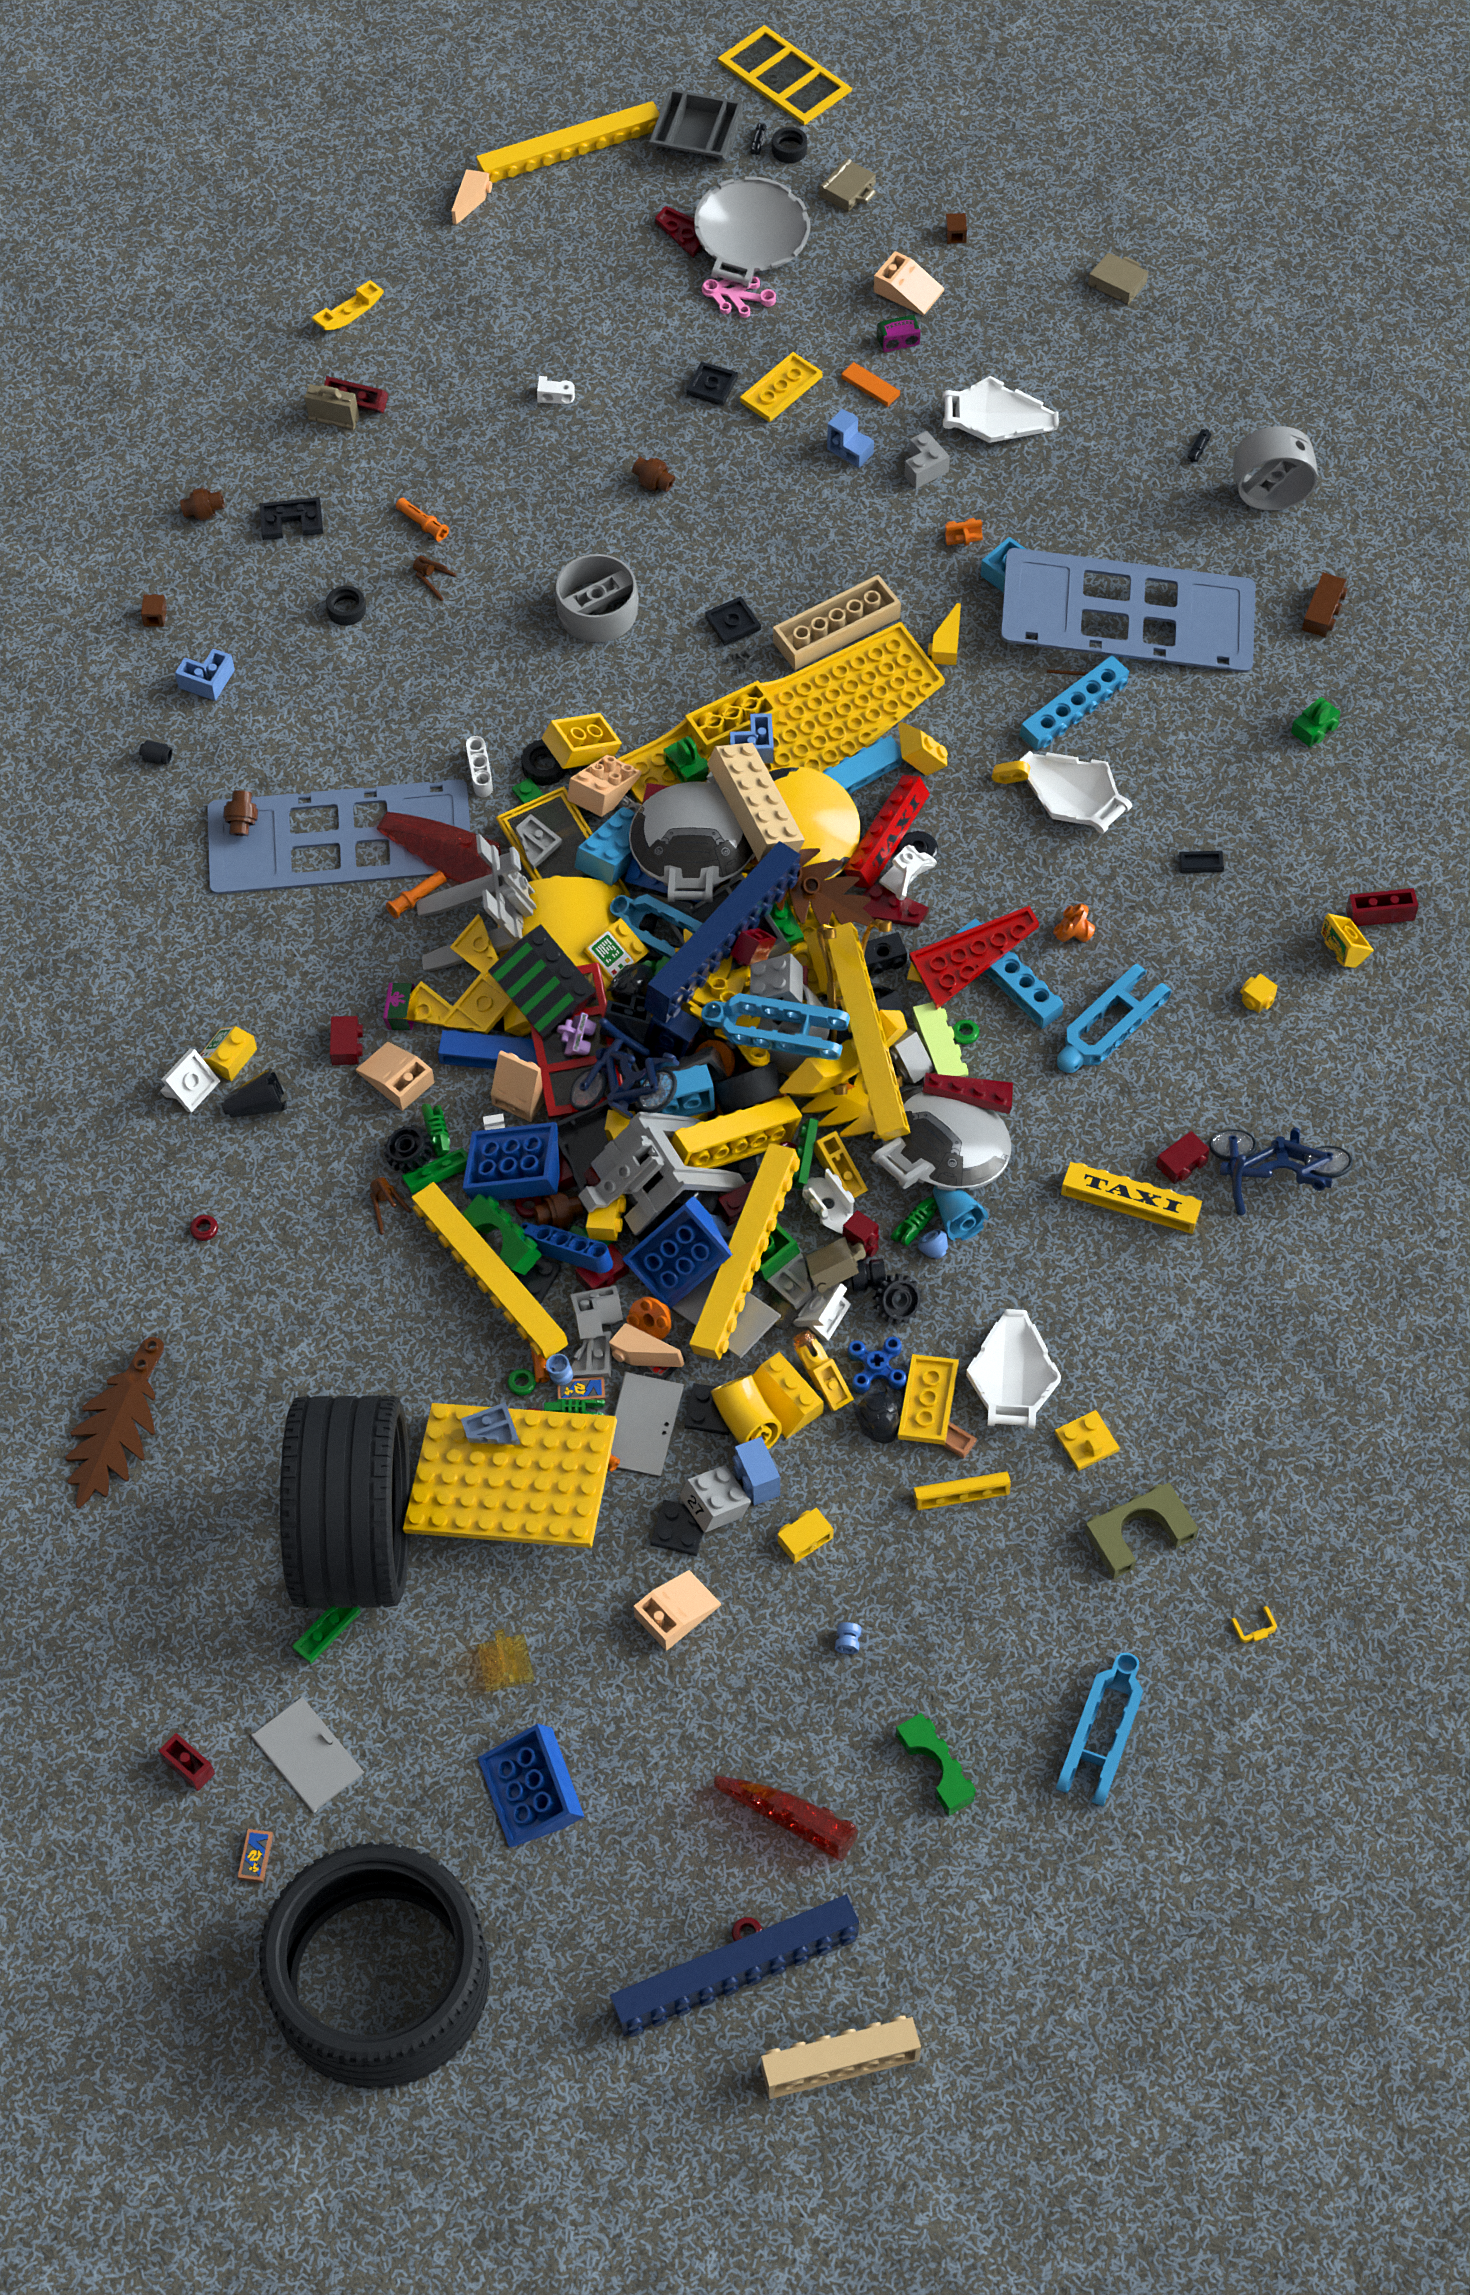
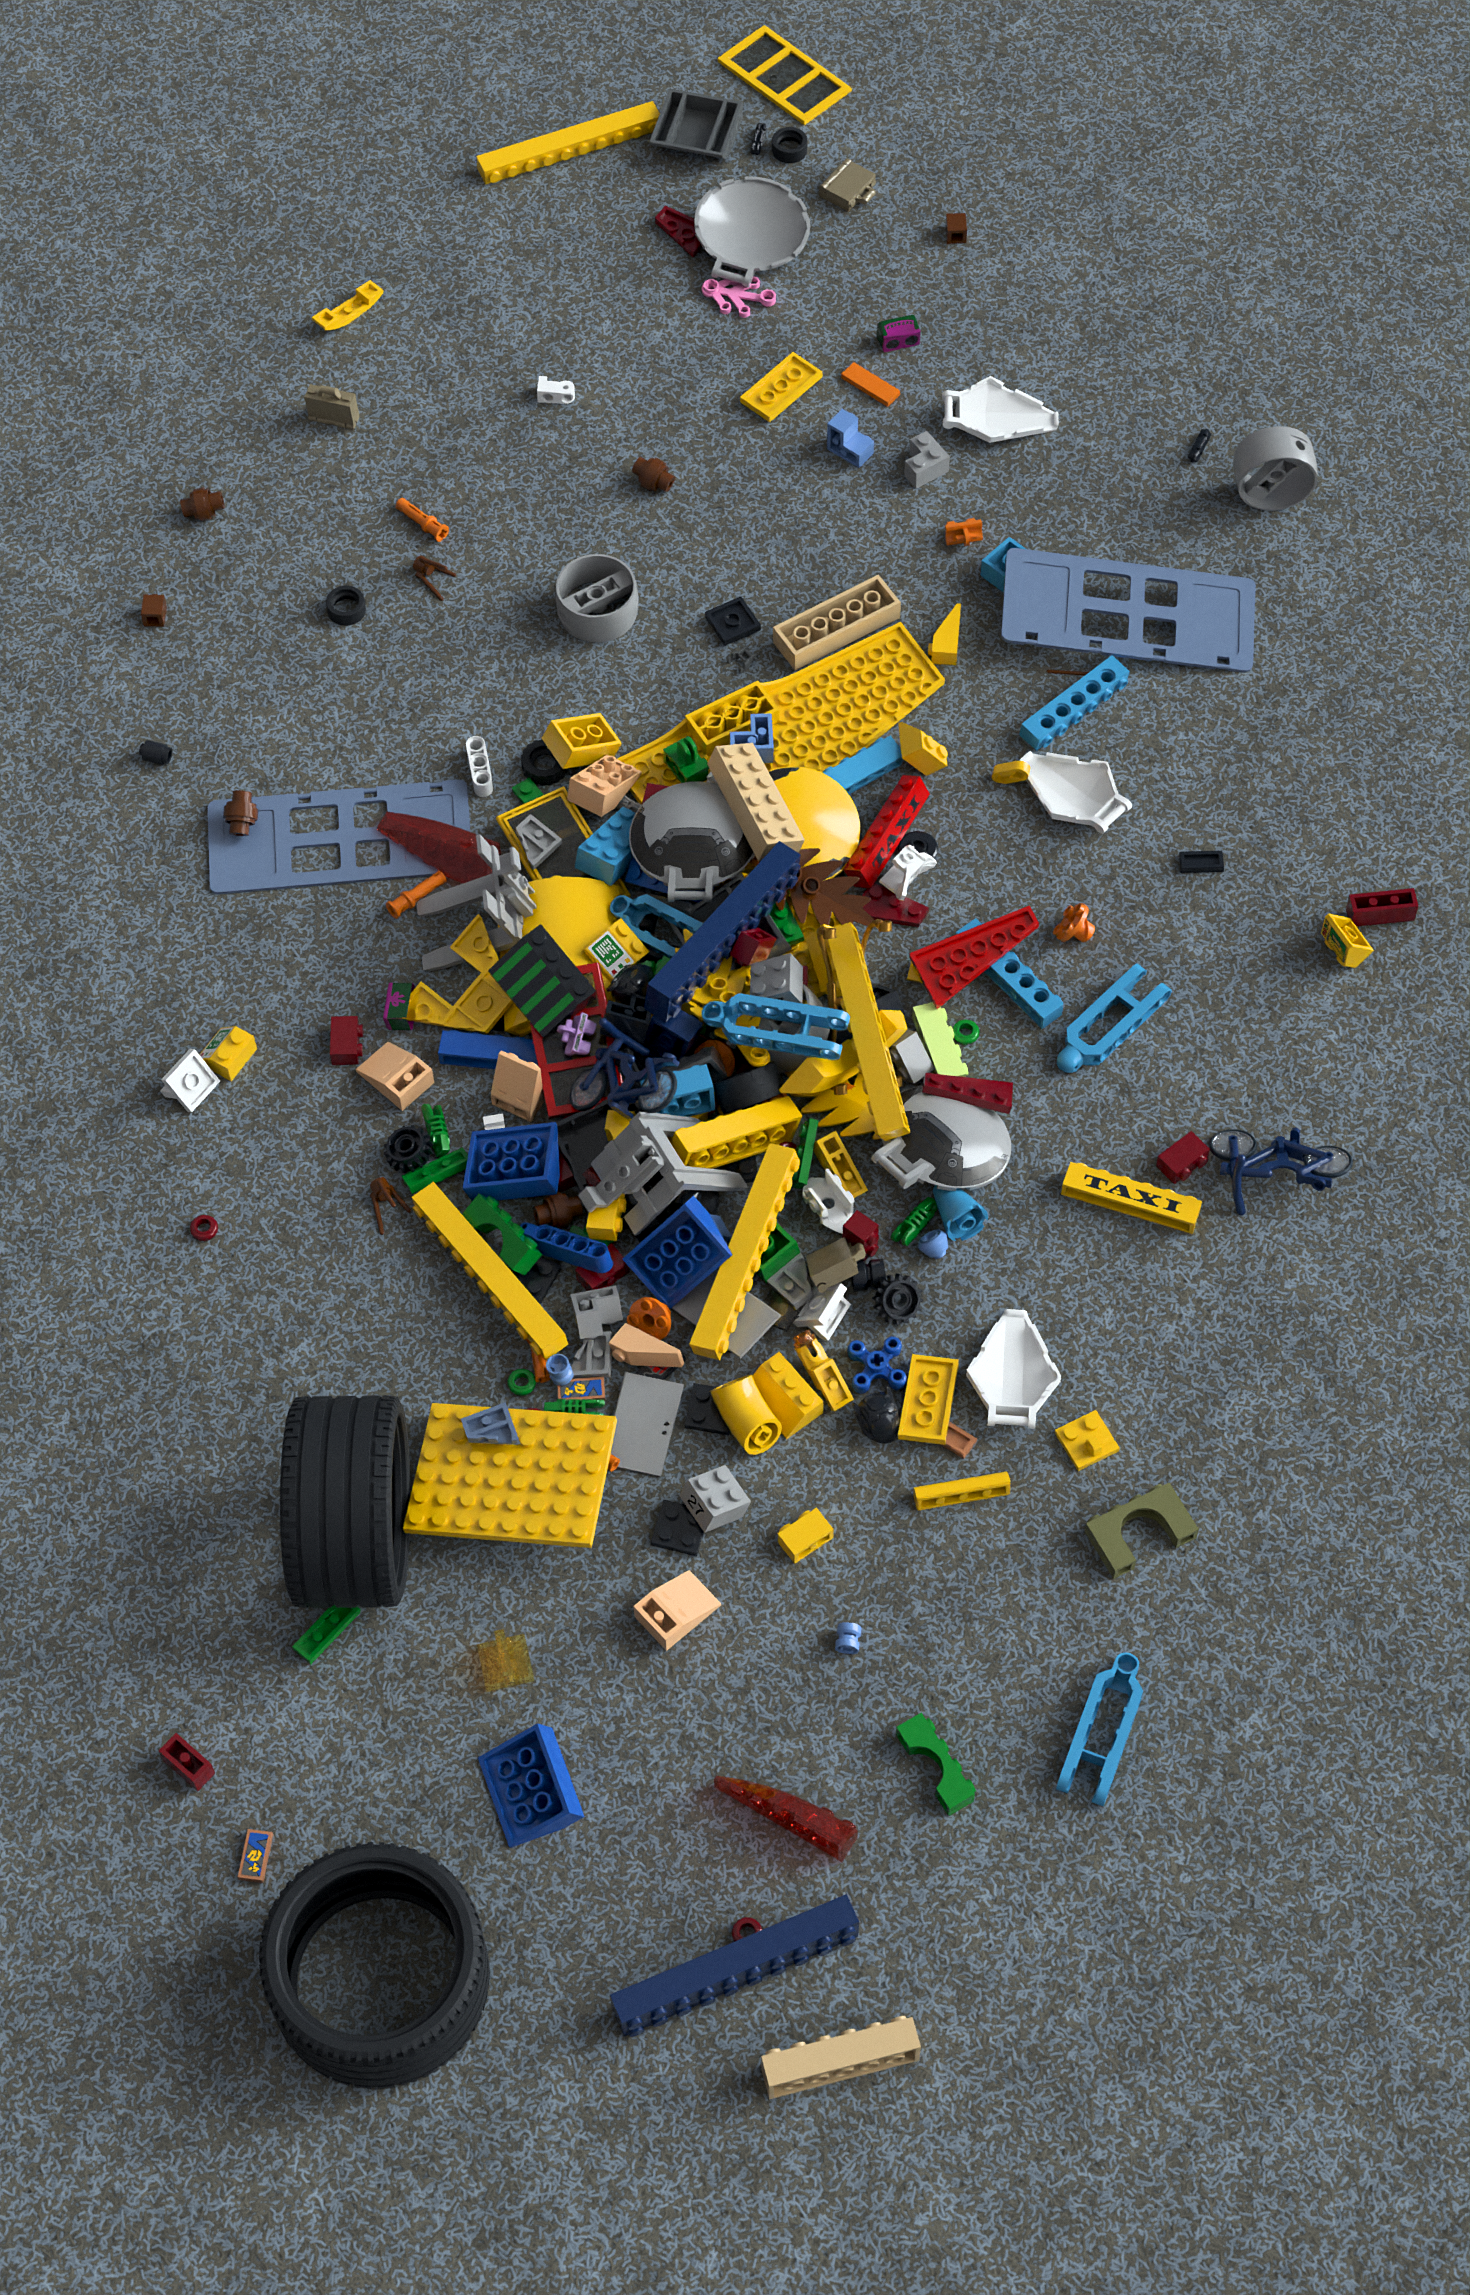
reddish brown plant [65,1337,164,1509] -> none
medium blue brick [175,649,235,701] -> none
black cone [221,1068,287,1118] -> none
light grey container [251,1697,364,1813] -> none
black plate [259,497,324,540] -> none
dark red brick [324,376,389,413] -> none
light nougat slope [452,169,492,225] -> none
dark red piece [515,1196,543,1219] -> none
black plate [686,361,738,406] -> none
dark red brick [718,1179,755,1226] -> none
medium blue brick [733,1436,780,1506] -> none
black brick [864,932,907,975] -> none
light nougat slope [874,251,944,316] -> none
dark tan piece [1088,252,1149,305] -> none
yellow piece [1231,1606,1277,1643] -> none
yellow brick [1240,973,1278,1013] -> none
green brick [1291,697,1341,747] -> none
reddish brown brick [1302,572,1348,638] -> none

